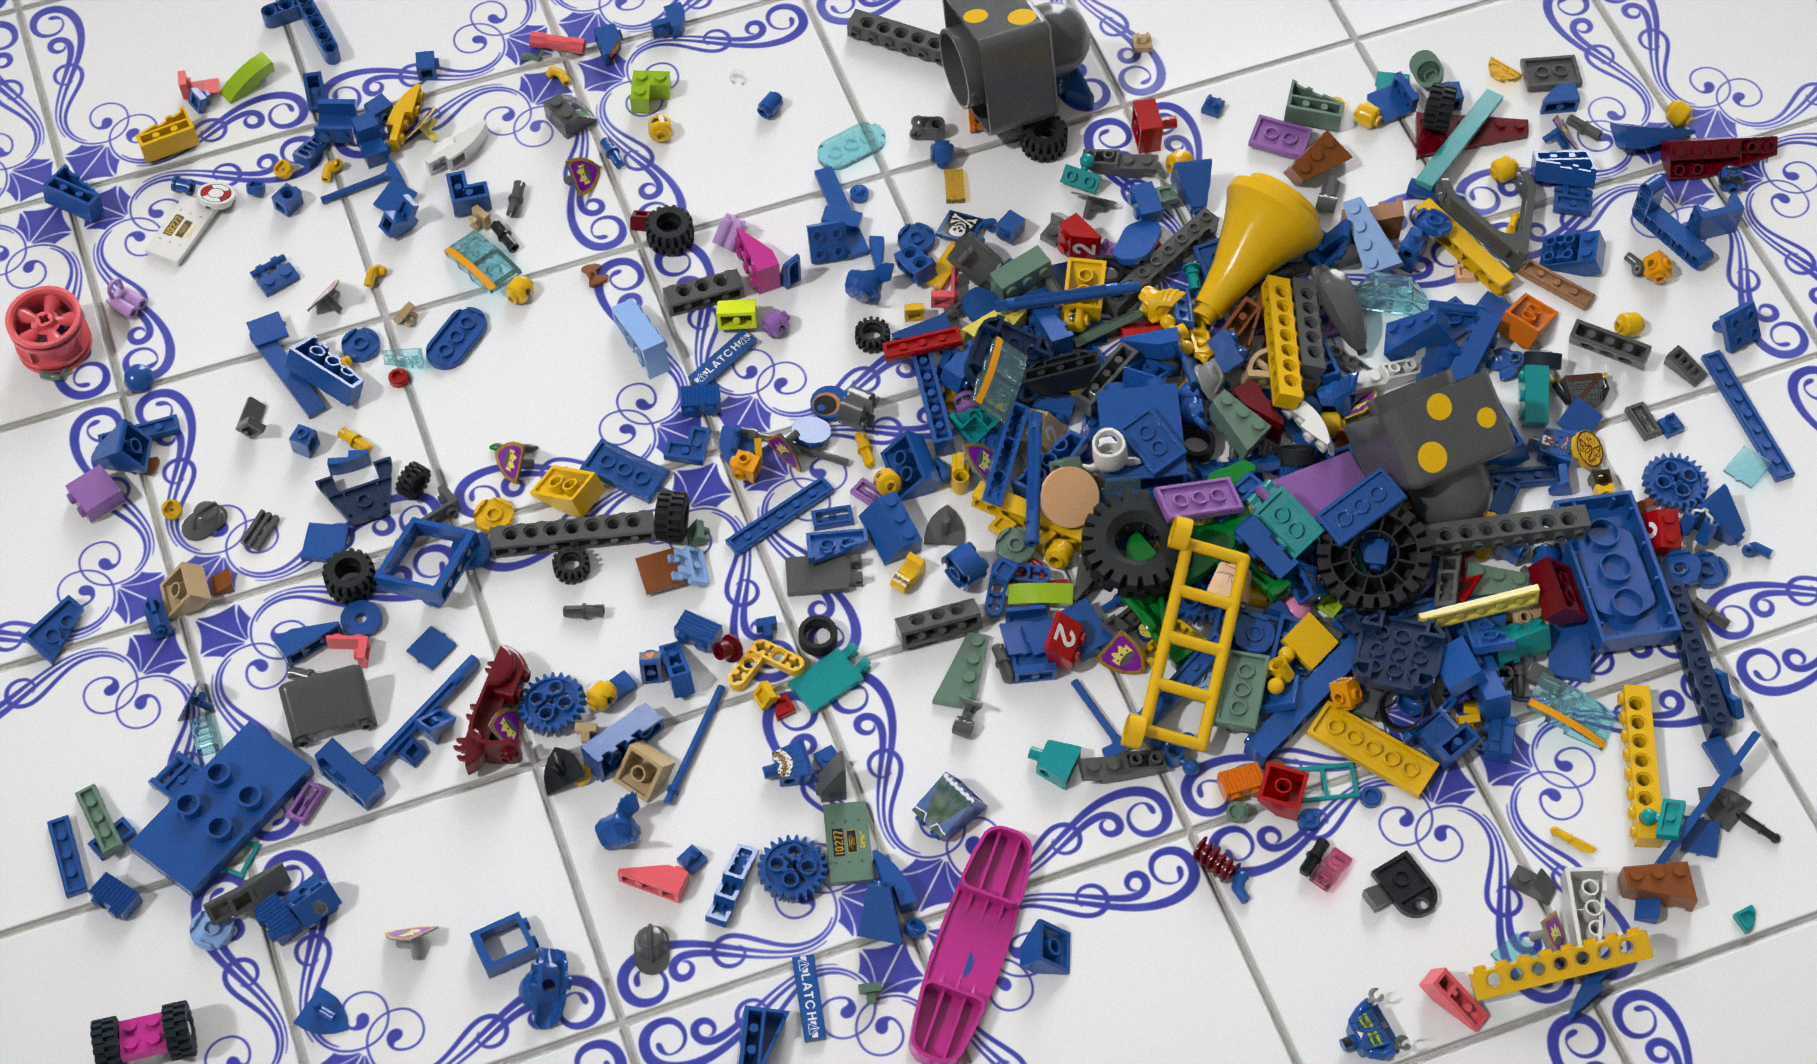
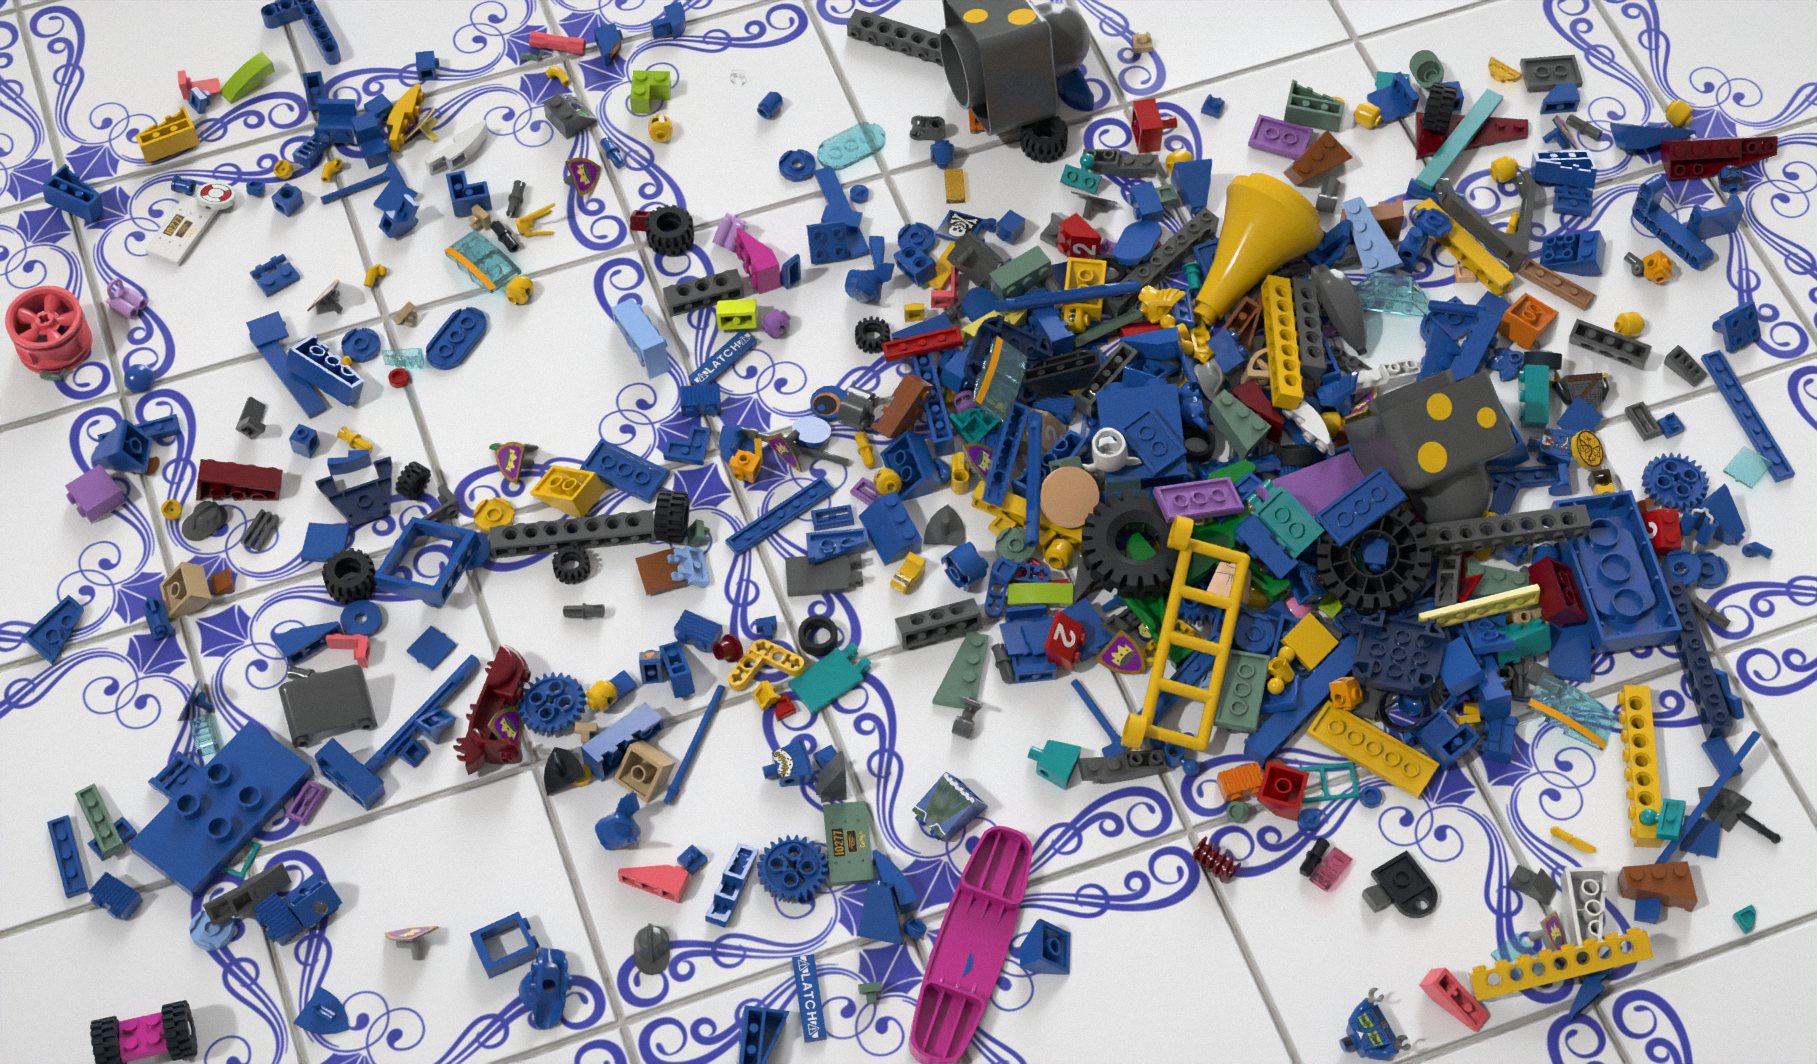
dark orange piece [581,263,609,288] -> none
blue arm [1231,871,1251,904] -> none
blue wedge [1384,307,1450,362] -> none
none -> dark red wedge [196,459,283,501]
none -> yellow plant [515,203,556,237]
none -> blue tile [779,149,816,182]
none -> dark orange wedge [870,374,933,439]

